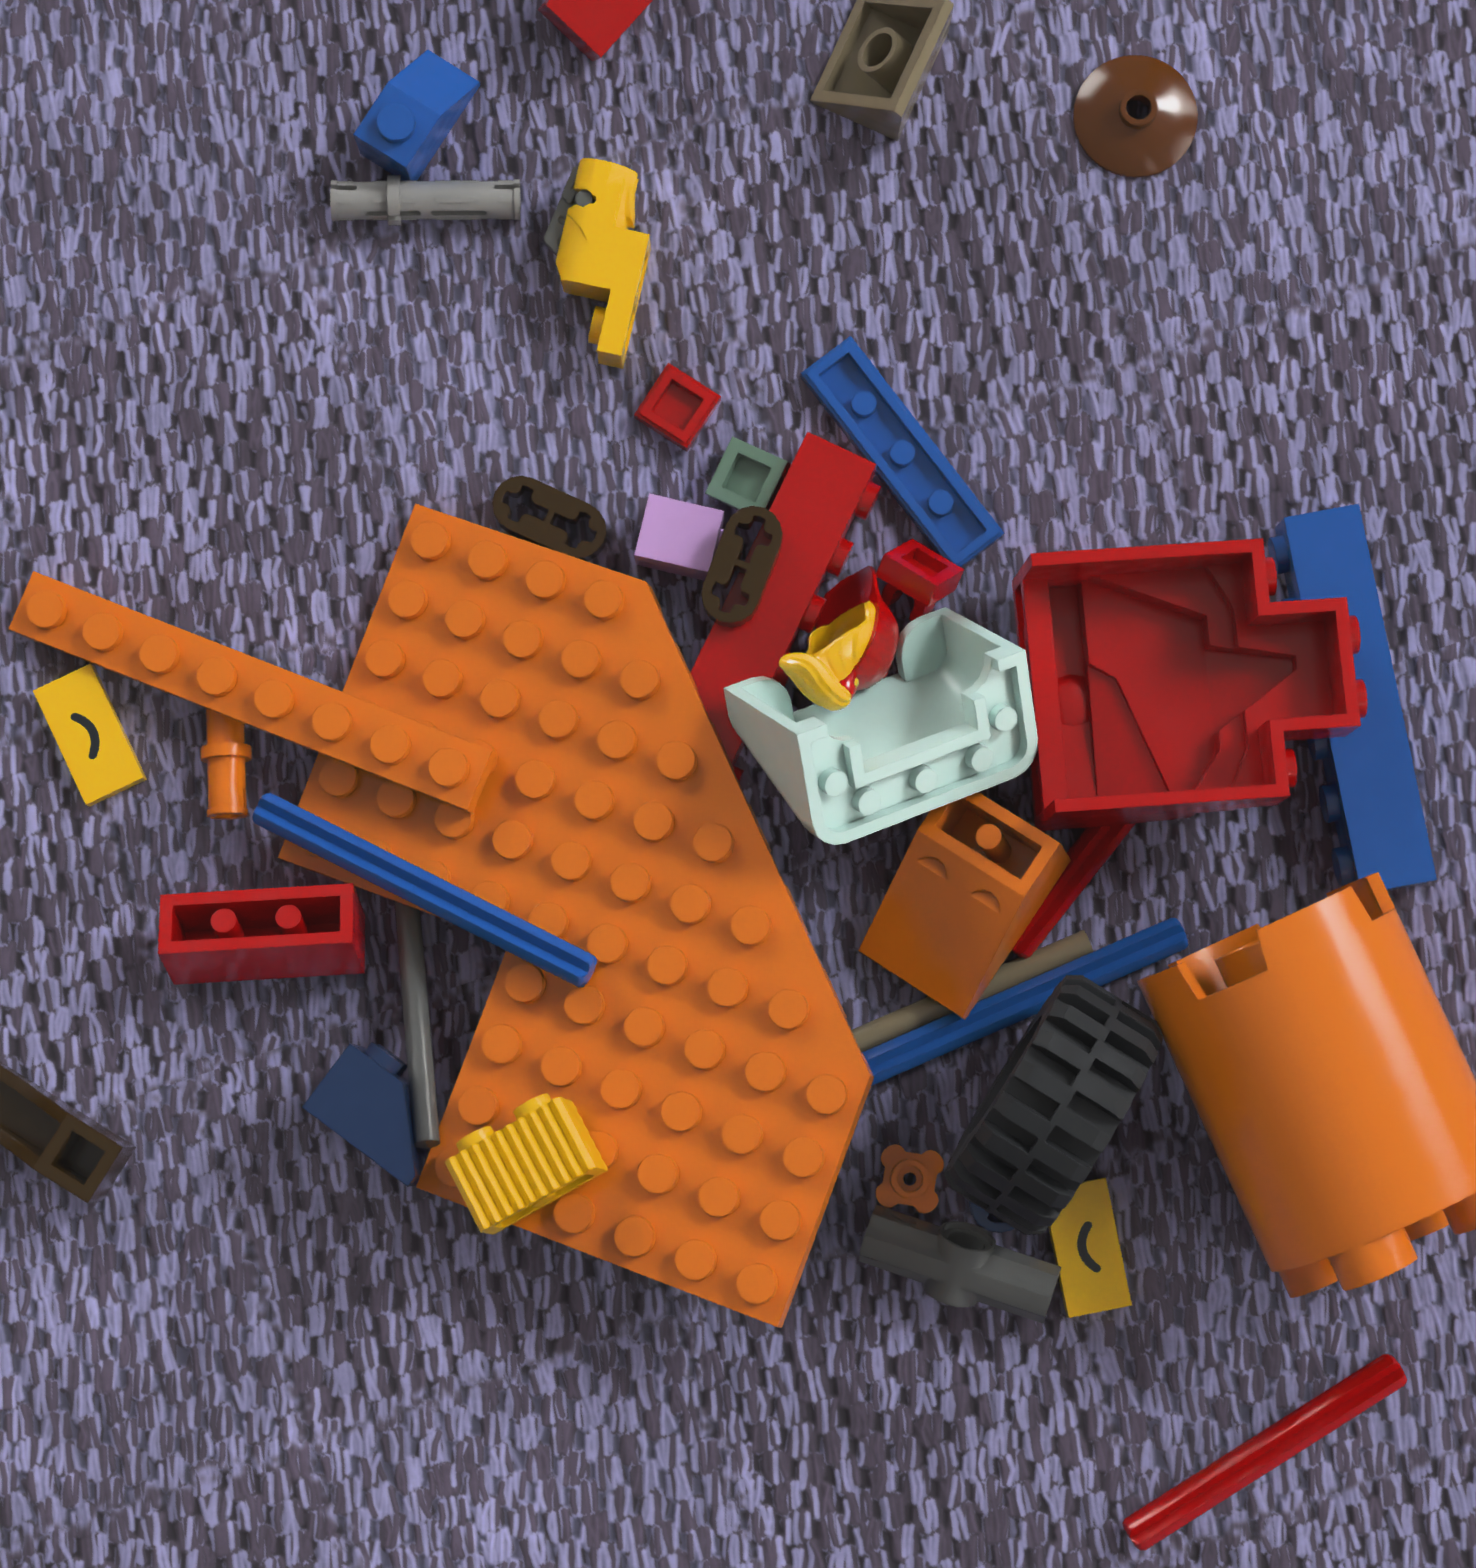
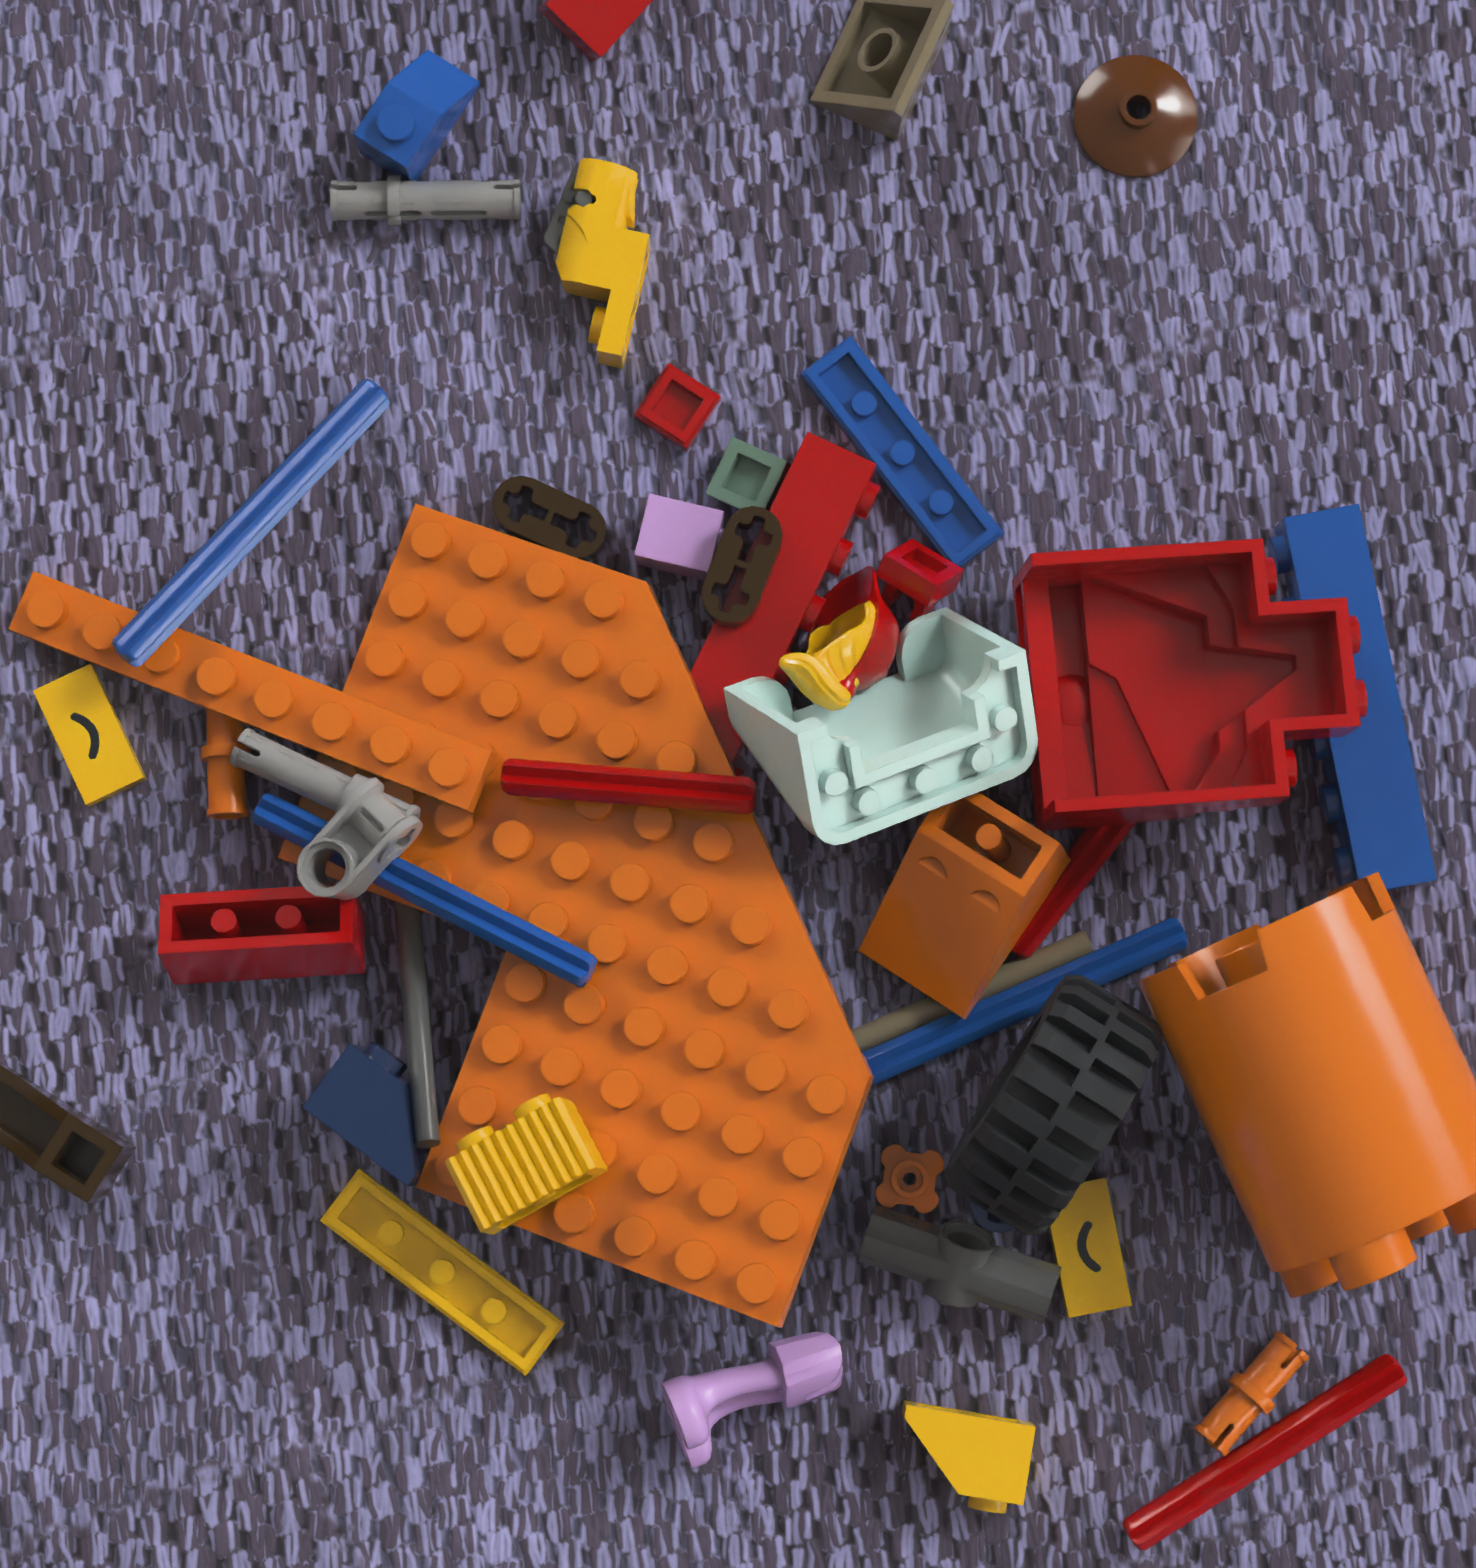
none -> axle [112,379,390,667]
none -> light grey pin [230,728,421,819]
none -> light grey piece [296,777,423,900]
none -> yellow tile [320,1169,565,1376]
none -> red axle [500,758,757,815]
none -> lavender piece [661,1332,843,1469]
none -> yellow slope [902,1400,1036,1514]
none -> orange pin [1193,1331,1309,1457]

